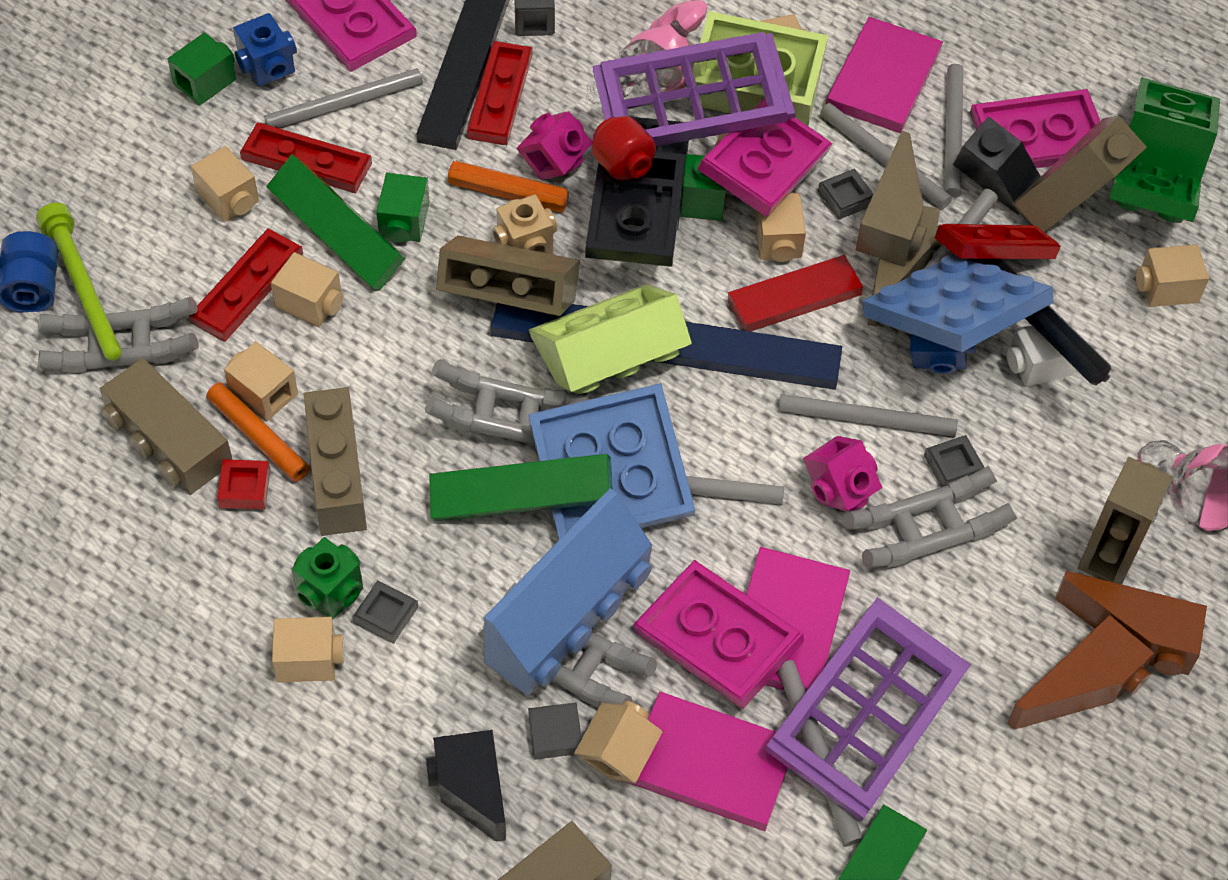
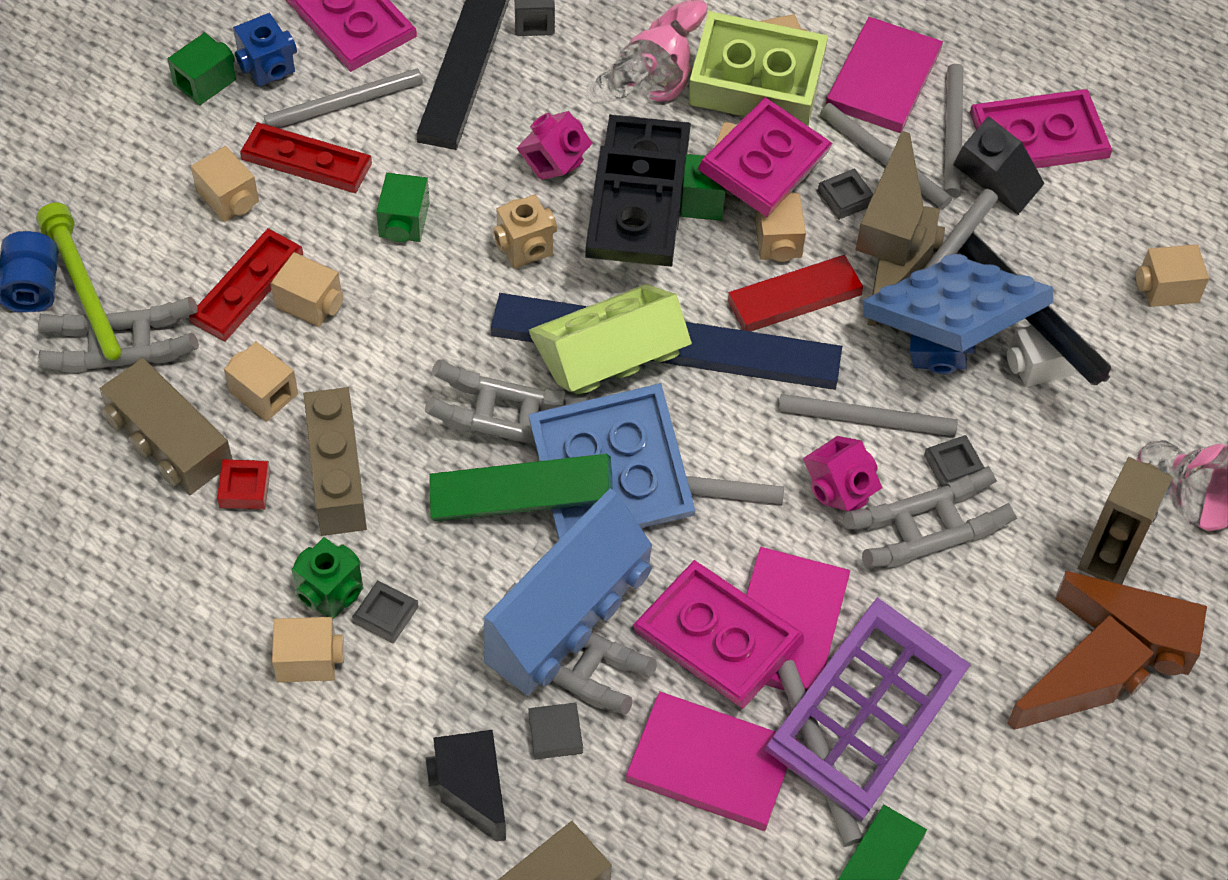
orange piece [206,382,310,483] -> none
green tile [266,154,406,291] -> none
dark tan brick [436,235,580,316] -> none
orange axle [448,160,569,213] -> none
red tile [467,41,533,146] -> none
tan brick [574,701,663,783] -> none
red head [592,116,656,181] -> none
medium lavender piece [593,32,795,146] -> none
red tile [934,224,1061,259] -> none
dark tan slope [1012,116,1147,232] -> none
green bracket [1109,77,1220,223] -> none

